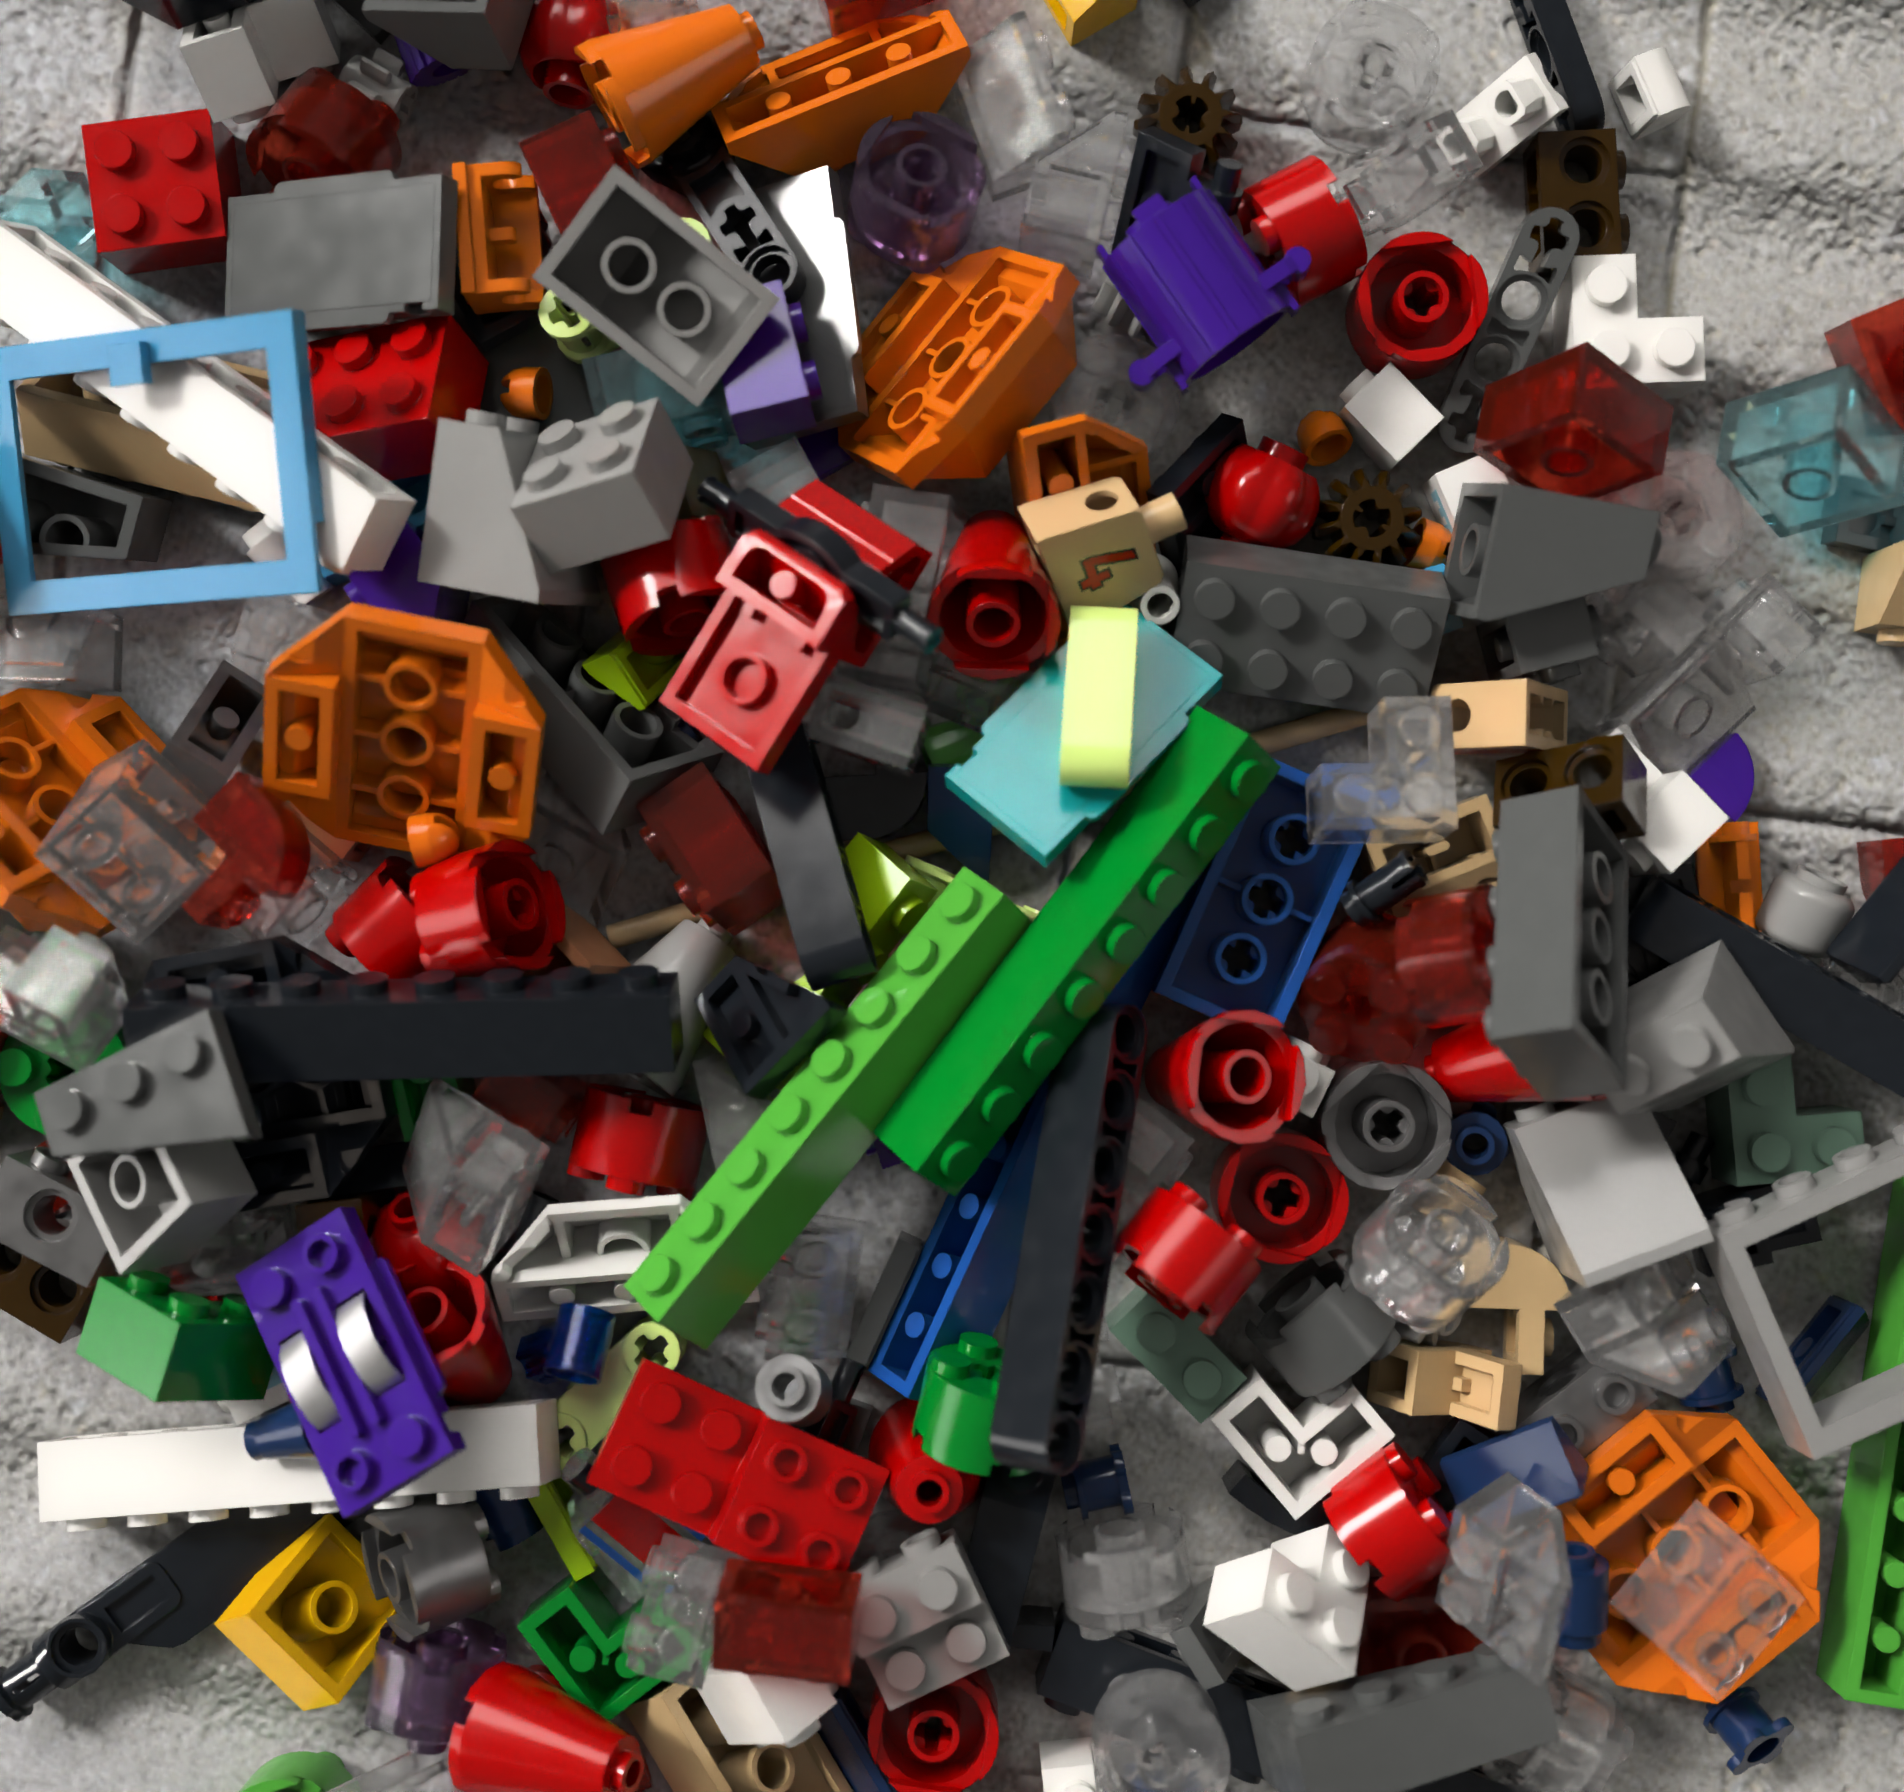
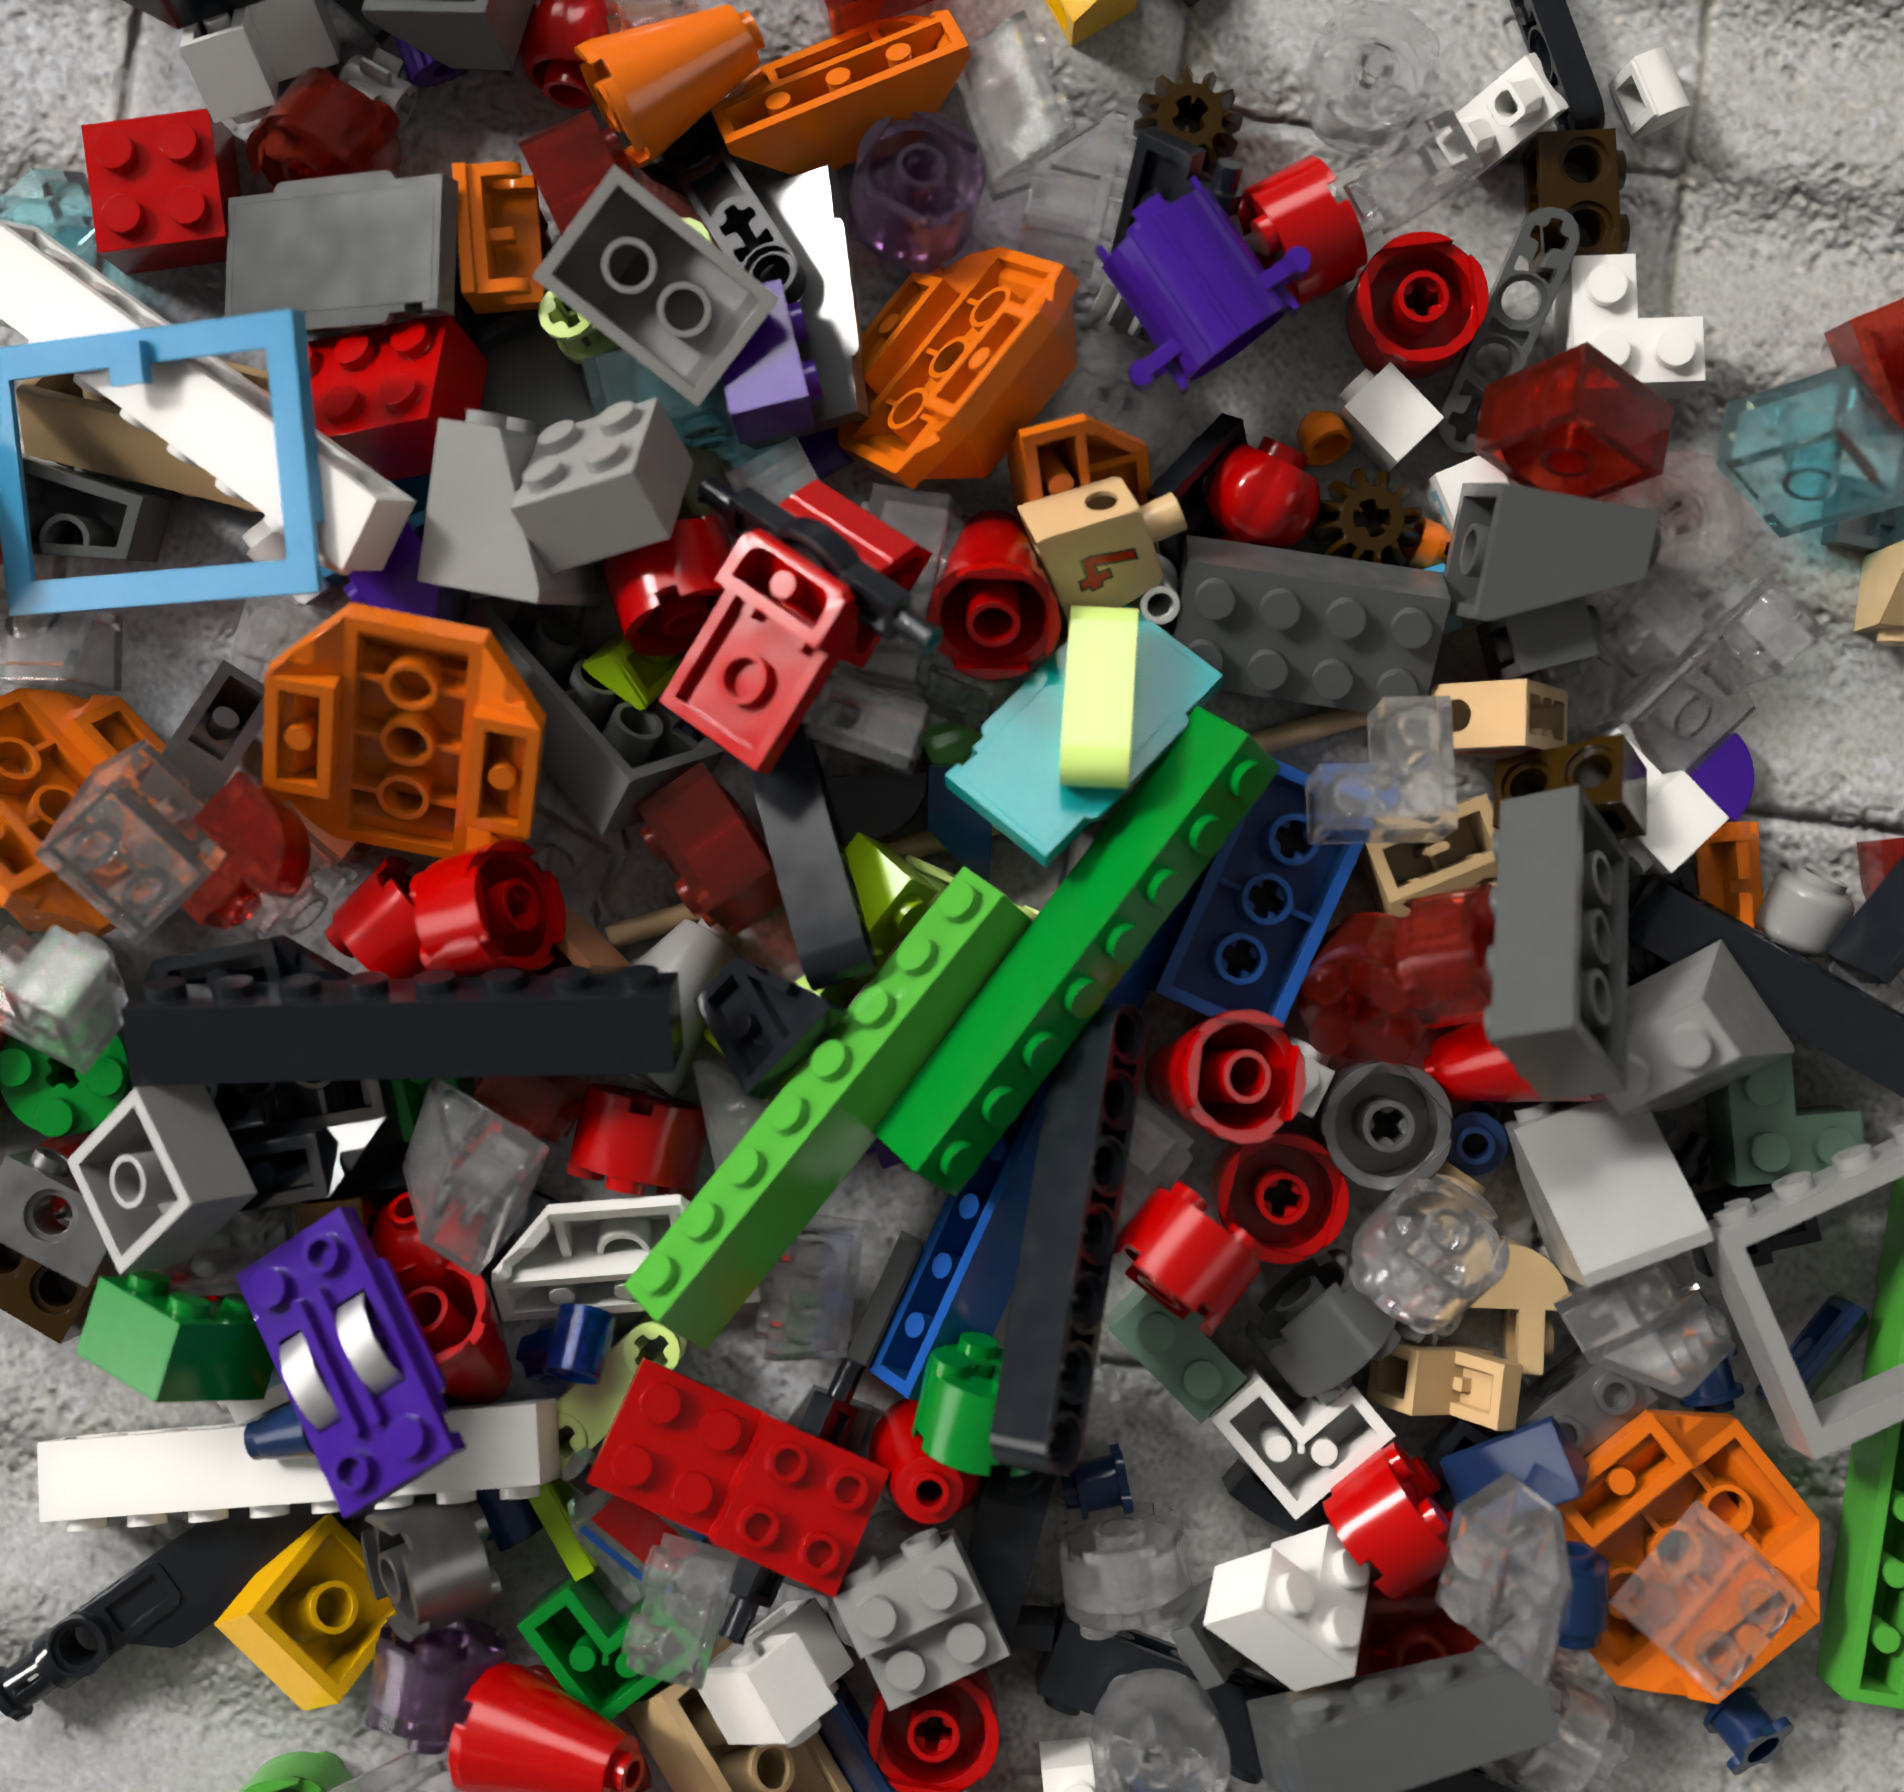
dark grey wing [33,1008,263,1158] -> none
orange hinge [407,812,460,868] -> none
orange hinge [500,366,553,420] -> none
clear red brick [712,1558,863,1686] -> none
flat silver brick [755,1354,833,1428] -> none
black pin [1340,849,1429,928] -> none

